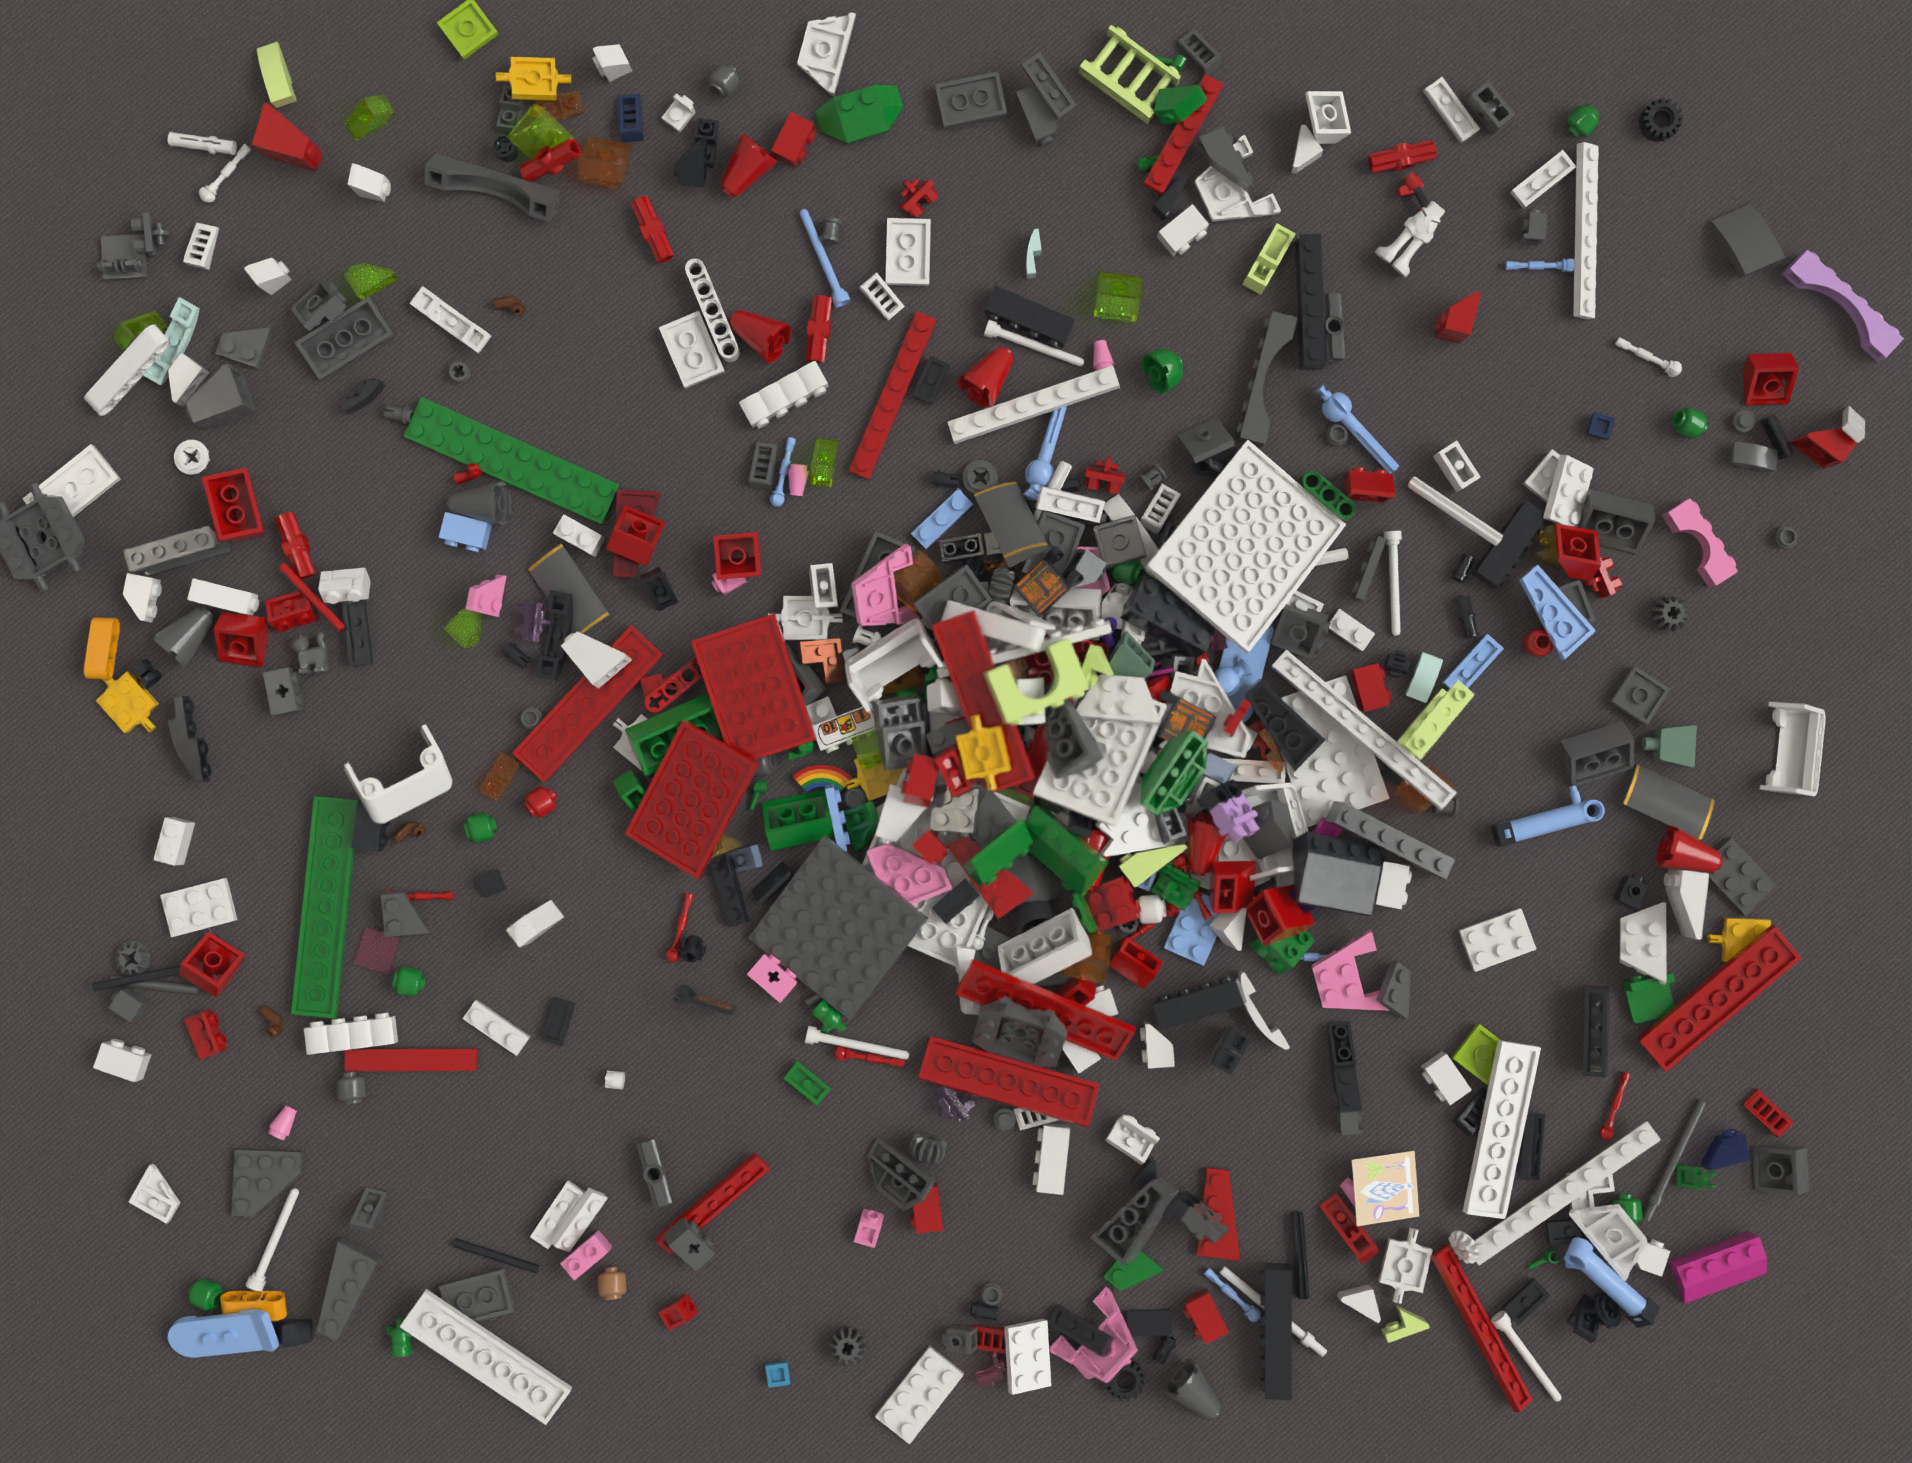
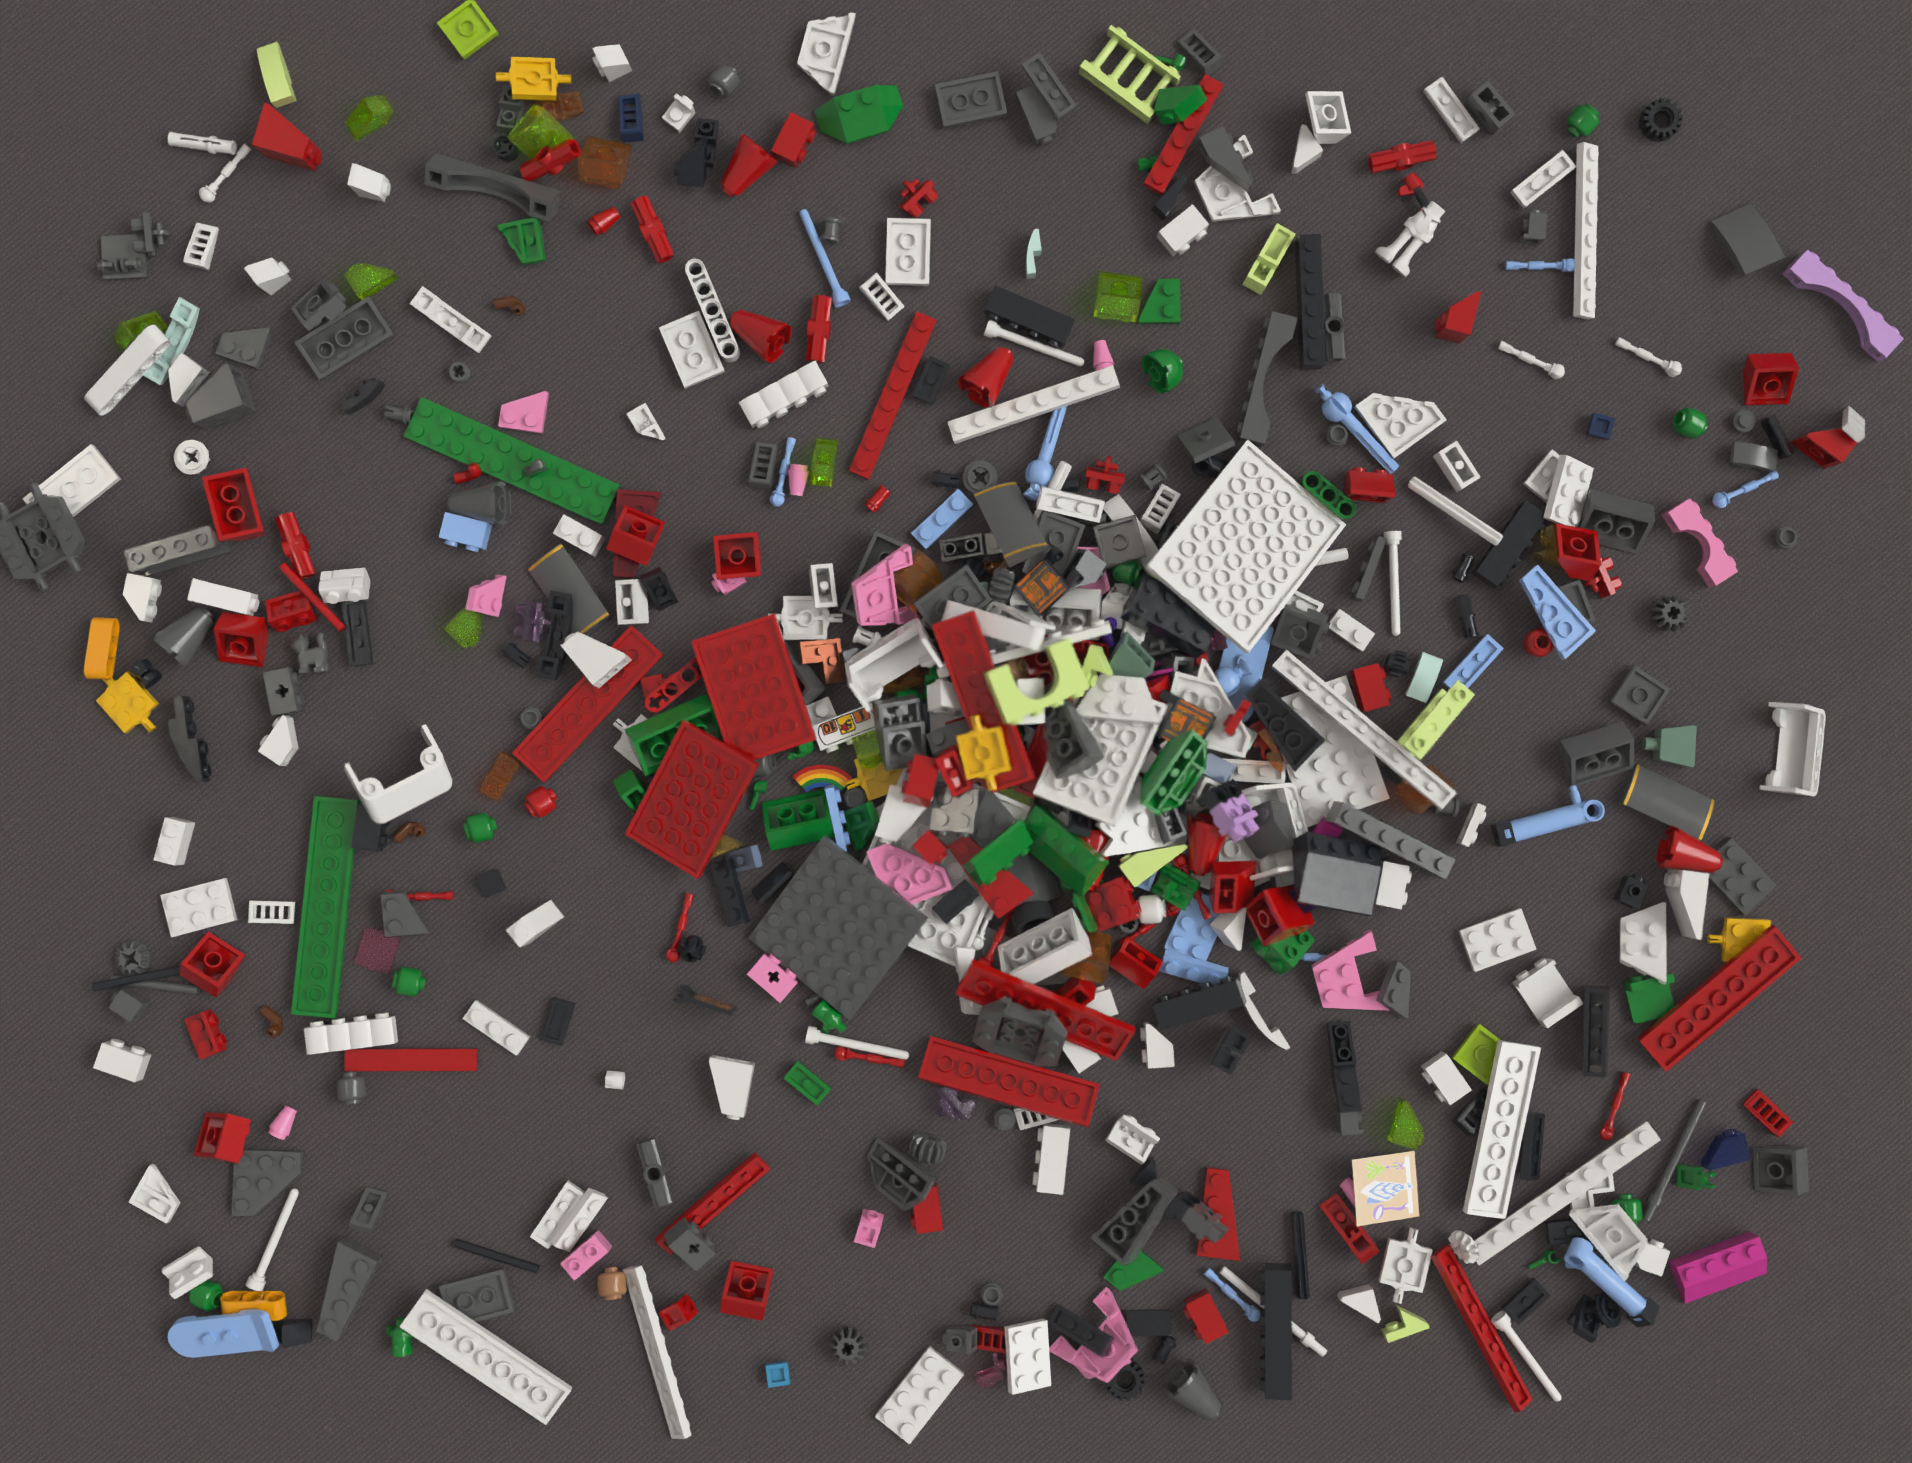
none -> white bracket [162,1246,213,1299]
none -> red slope [193,1112,251,1163]
none -> white slope [248,900,295,924]
none -> white slope [258,715,299,766]
none -> green wing [498,217,546,265]
none -> bright pink wing [498,391,549,434]
none -> dark grey tile [524,459,547,477]
none -> red cone [587,206,621,236]
none -> white brick [615,579,649,625]
none -> white plate [623,1265,691,1439]
none -> white slope [626,403,666,440]
none -> white slope [709,1055,755,1120]
none -> red slope [720,1261,774,1321]
none -> red pin [864,485,891,513]
none -> red piece [978,908,1015,967]
none -> green wing [1138,279,1180,324]
none -> light blue plate [1159,949,1228,984]
none -> white plate [1354,393,1446,459]
none -> clear neon green slope [1387,1097,1424,1150]
none -> white plate [1456,803,1486,847]
none -> white piece [1498,341,1565,379]
none -> white panel [1512,958,1584,1028]
none -> light blue piece [1712,471,1779,508]

